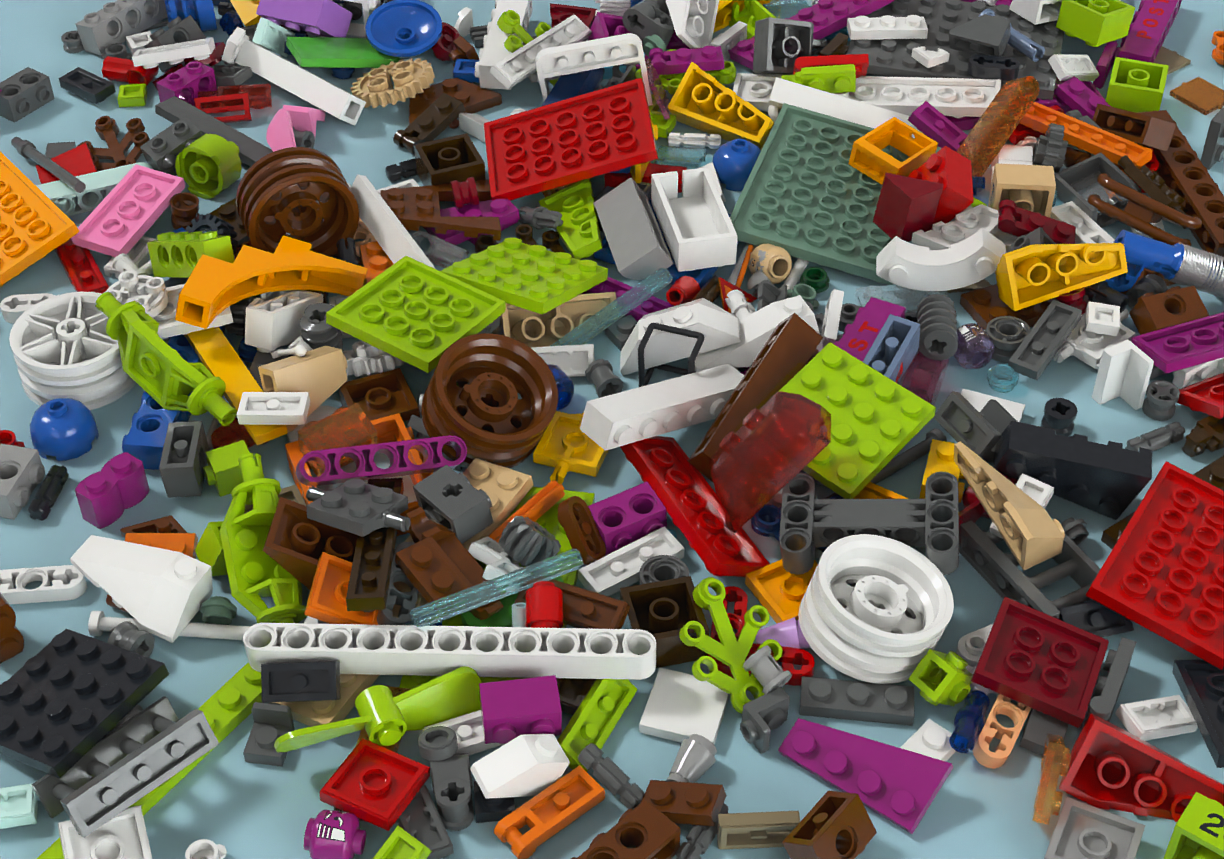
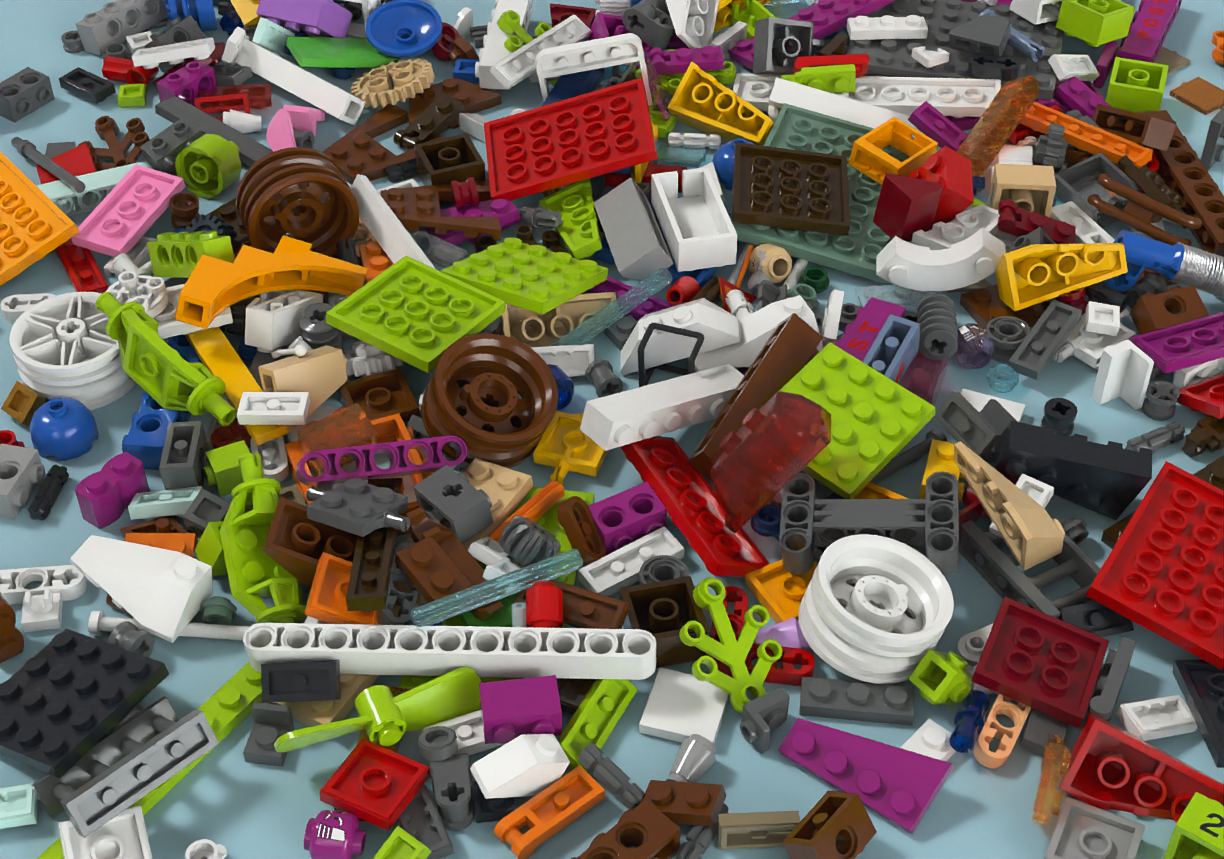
sand green plate [642,34,666,57] -> none
light grey bush [743,645,792,695] -> none
none -> pearl gold plate [1,381,46,426]
none -> white tile [21,589,63,633]
none -> light aqua plate [128,486,203,521]
none -> dark grey brick [183,489,231,539]
none -> white cone [223,109,261,134]
none -> white plate [250,436,289,482]
none -> reddish brown wing [322,103,443,185]
none -> dark brown plate [732,142,850,236]

